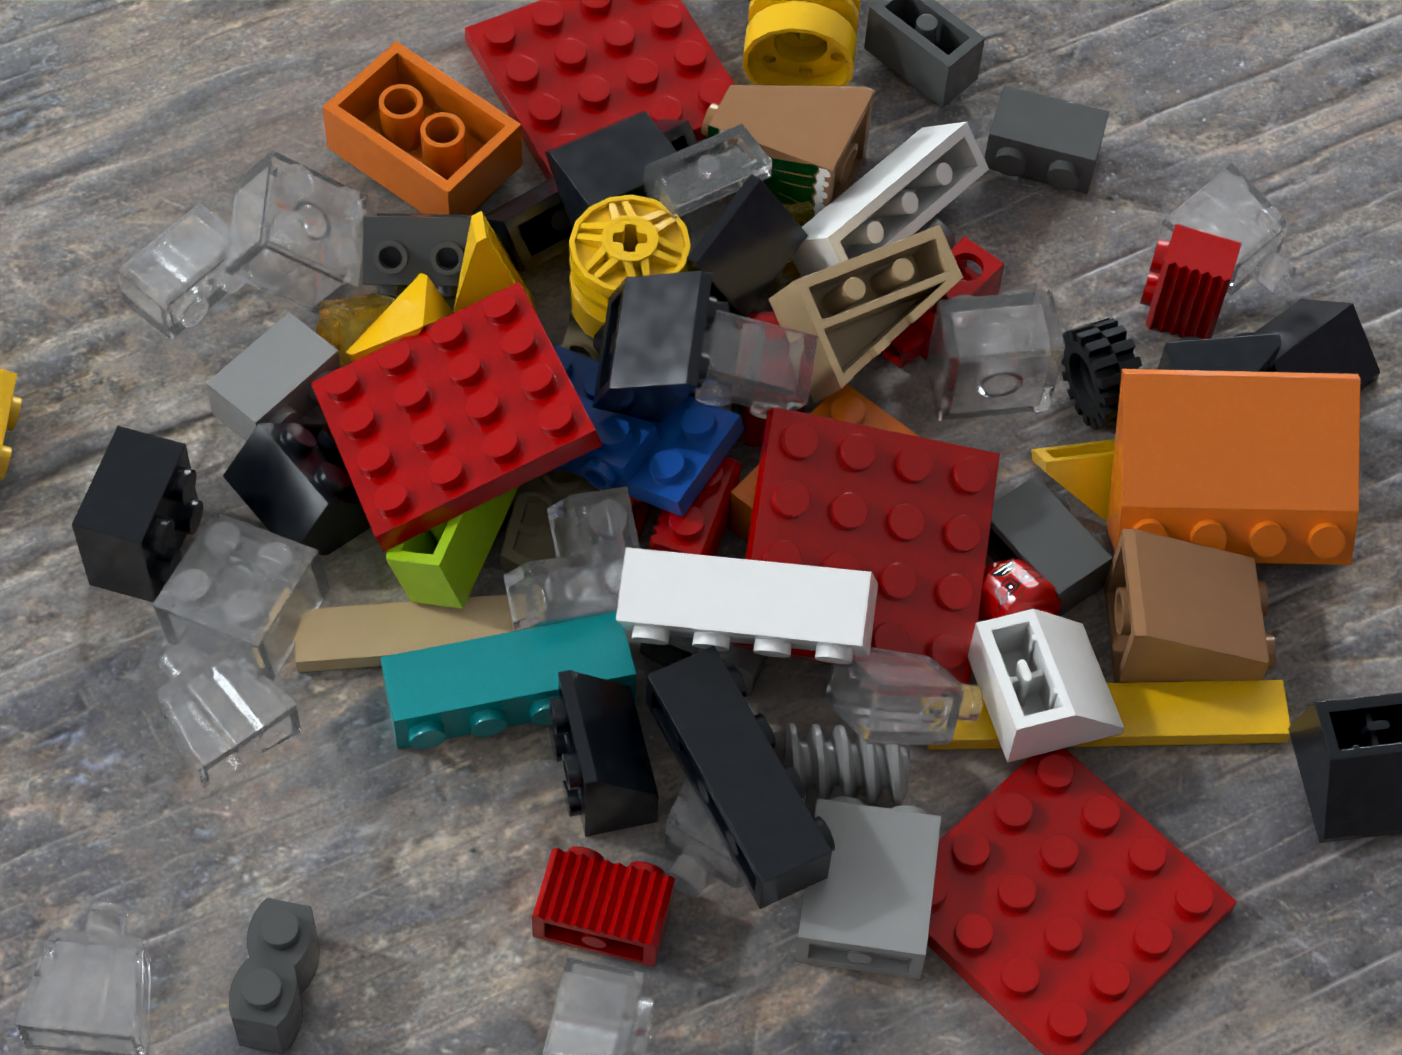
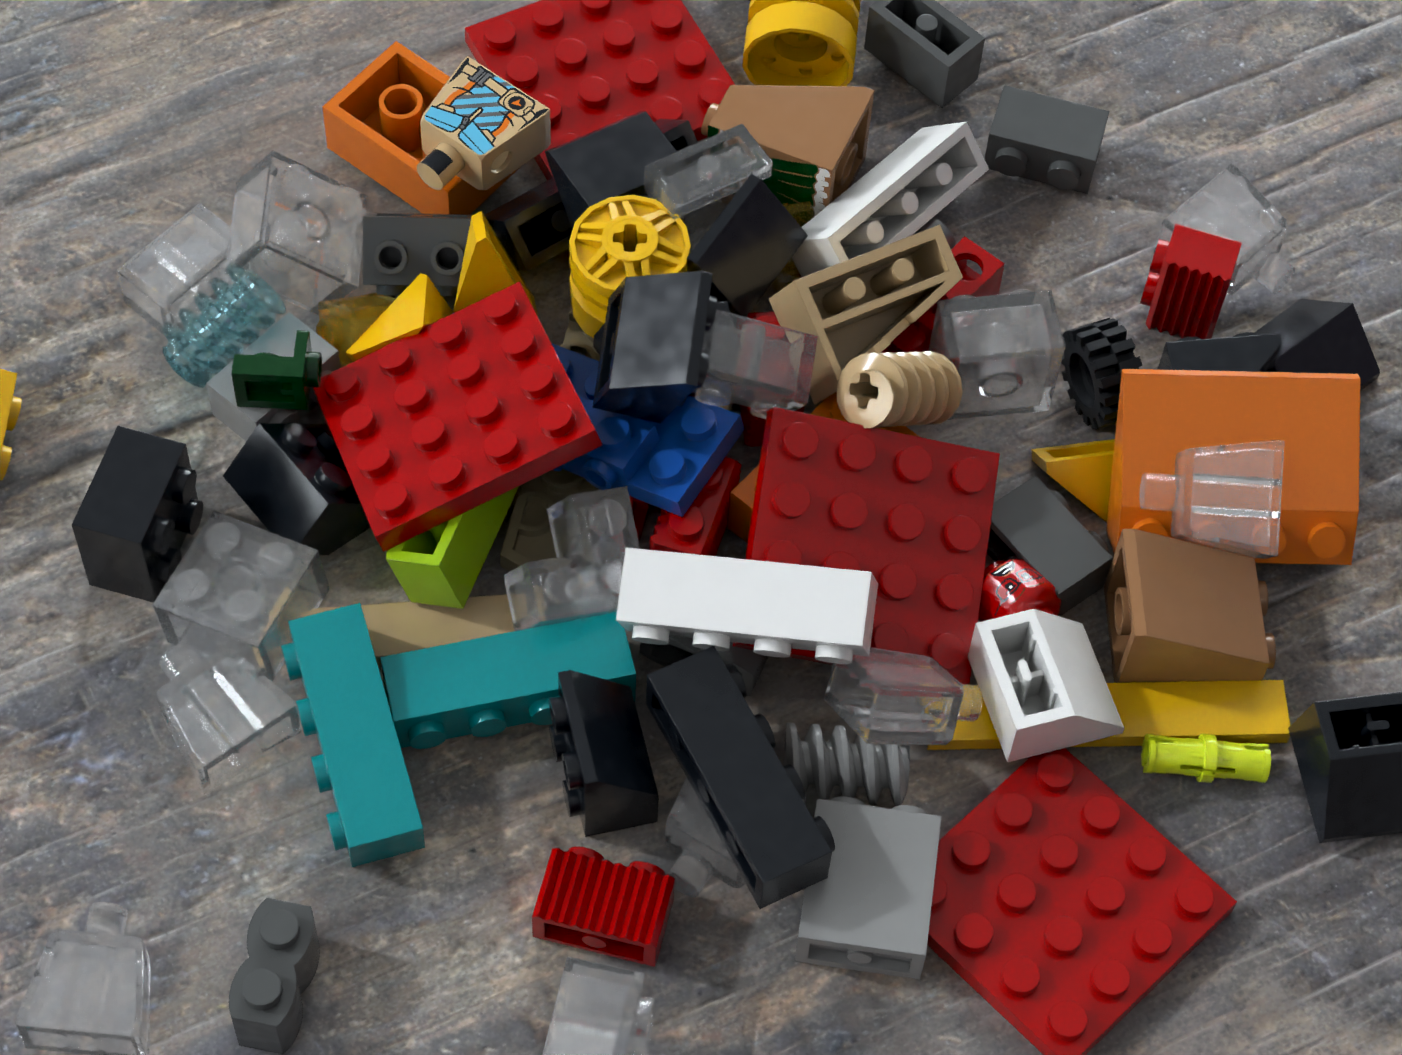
none -> clear light blue piece [162,262,287,388]
none -> dark green bracket [231,330,322,410]
none -> teal brick [281,603,425,867]
none -> torso [417,56,551,190]
none -> tan piece [837,351,963,428]
none -> clear torso [1139,440,1285,559]
none -> neon yellow pin [1141,734,1271,783]

